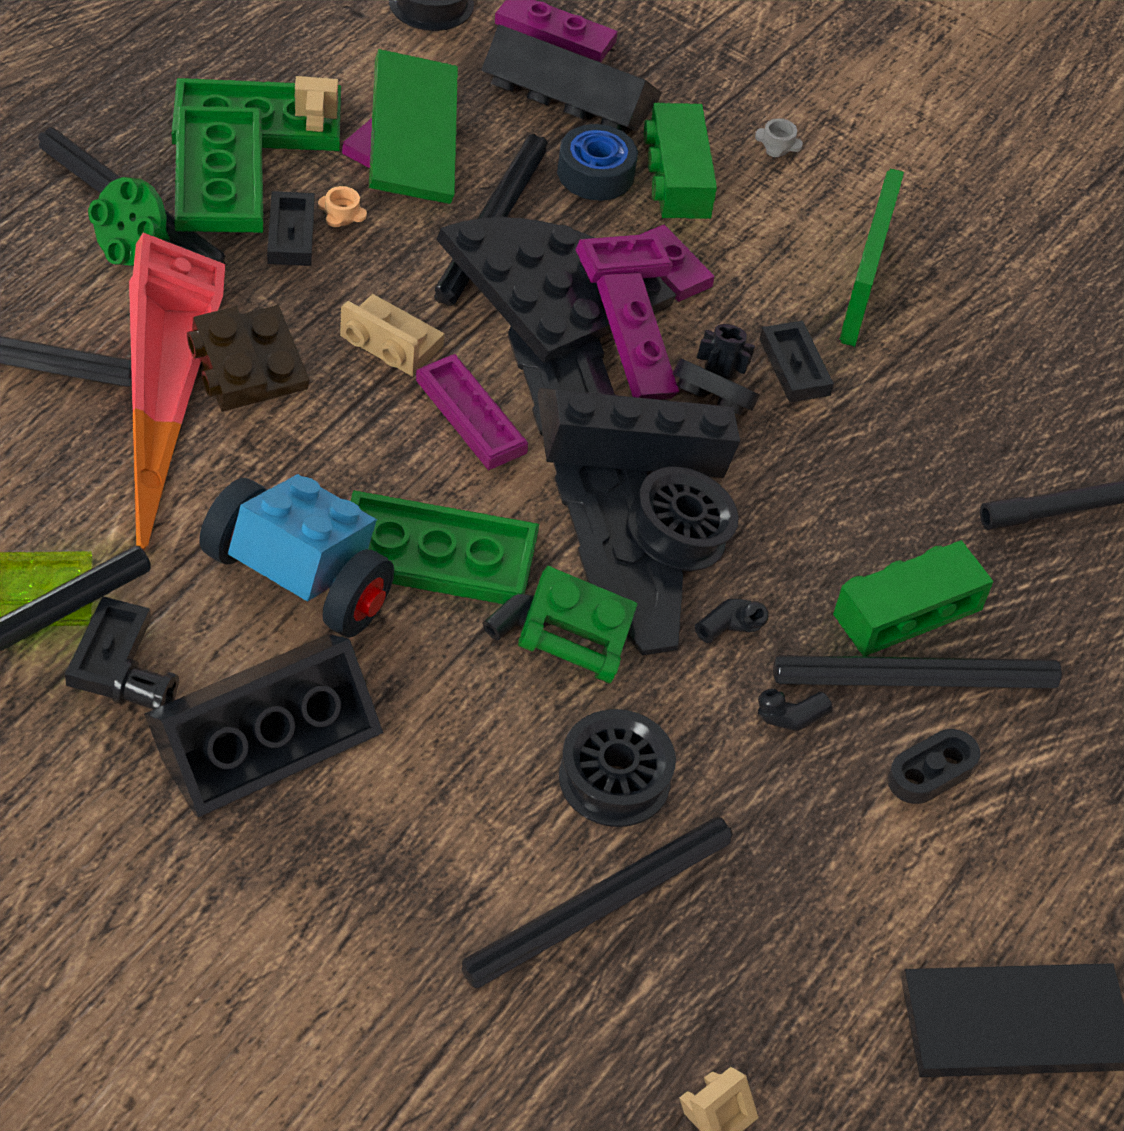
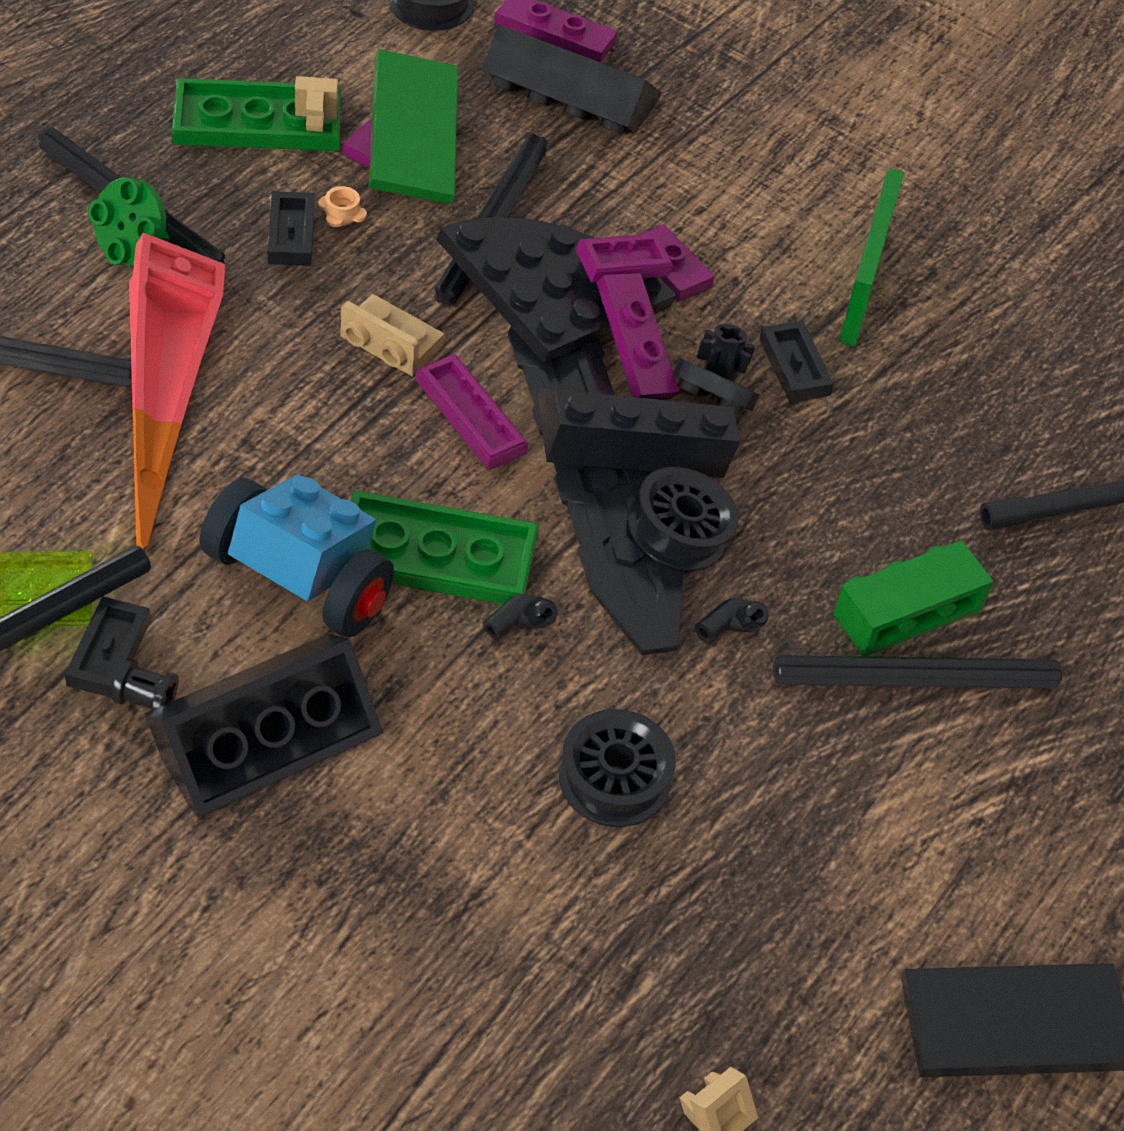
green tile [175,106,263,233] -> none
dark brown plate [187,305,310,412] -> none
black axle [461,817,733,988] -> none
green plate [518,566,638,684] -> none
black wheel [557,124,638,201] -> none
green brick [643,103,717,219] -> none
light grey plate [755,118,803,157] -> none
black arm [758,689,833,731] -> none
black plate [887,729,980,804] -> none

